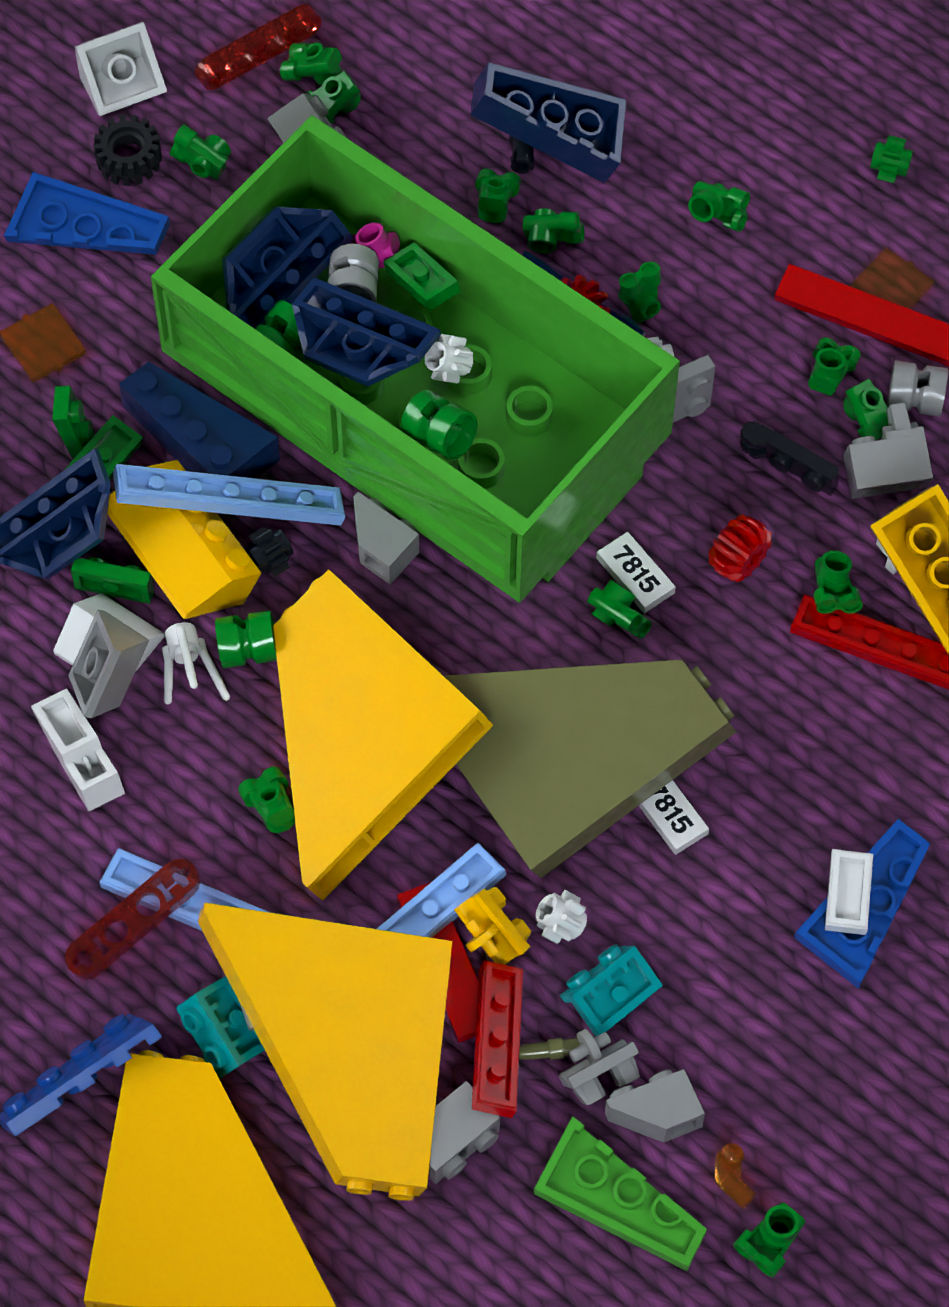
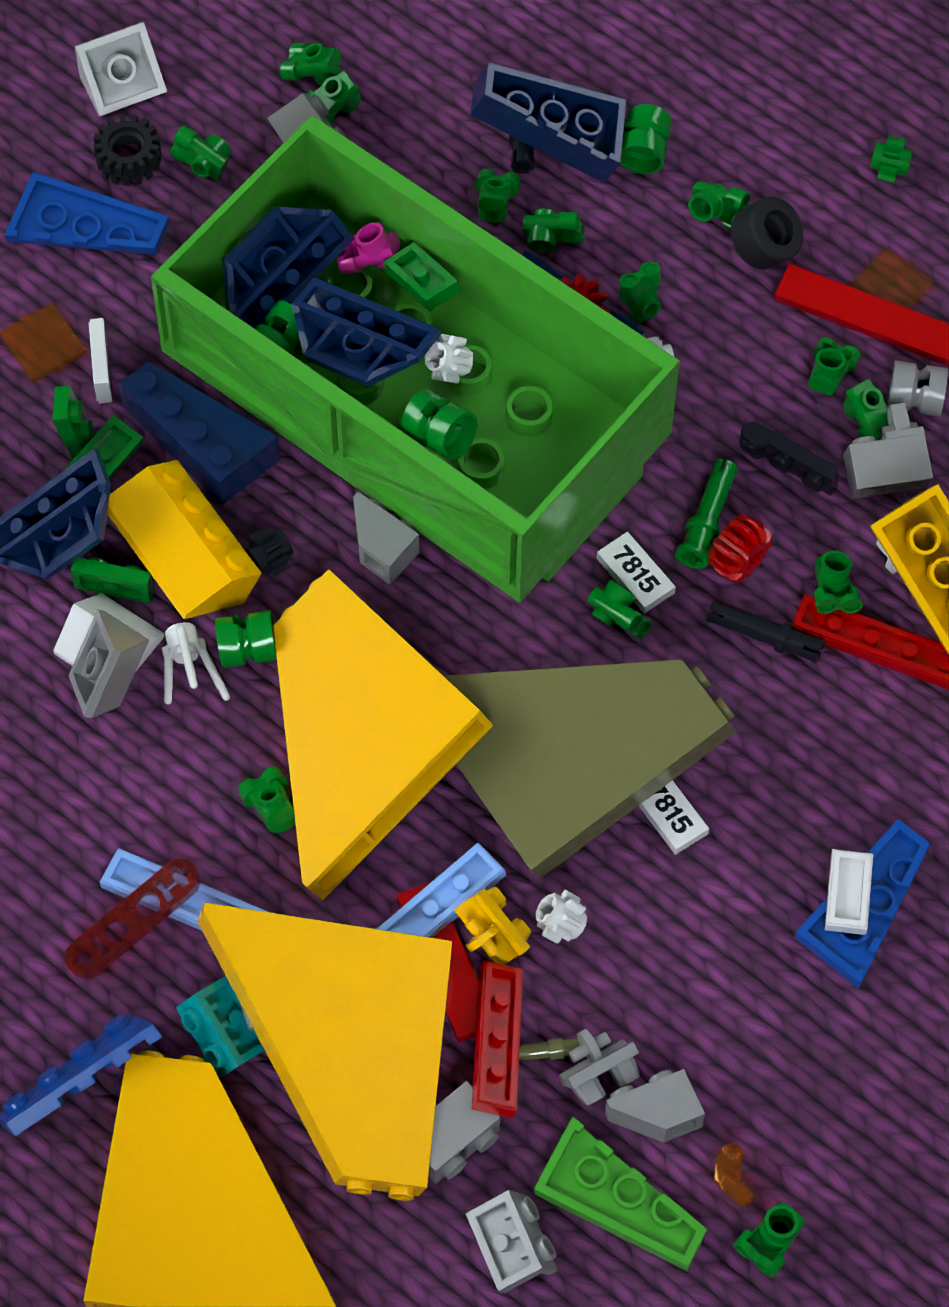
white slope [31,688,125,811] -> none
light blue tile [113,464,345,526] -> none
clear red beam [194,4,322,90] -> none
light grey wheel [328,244,379,303] -> none
teal bracket [560,944,663,1036] -> none
light grey bracket [673,355,715,422] -> none
none -> white tile [89,318,112,404]
none -> light grey bracket [466,1190,558,1293]
none -> green wheel [620,104,673,174]
none -> green pin [675,458,738,569]
none -> black pin [706,598,825,664]
none -> black tyre [731,196,803,270]

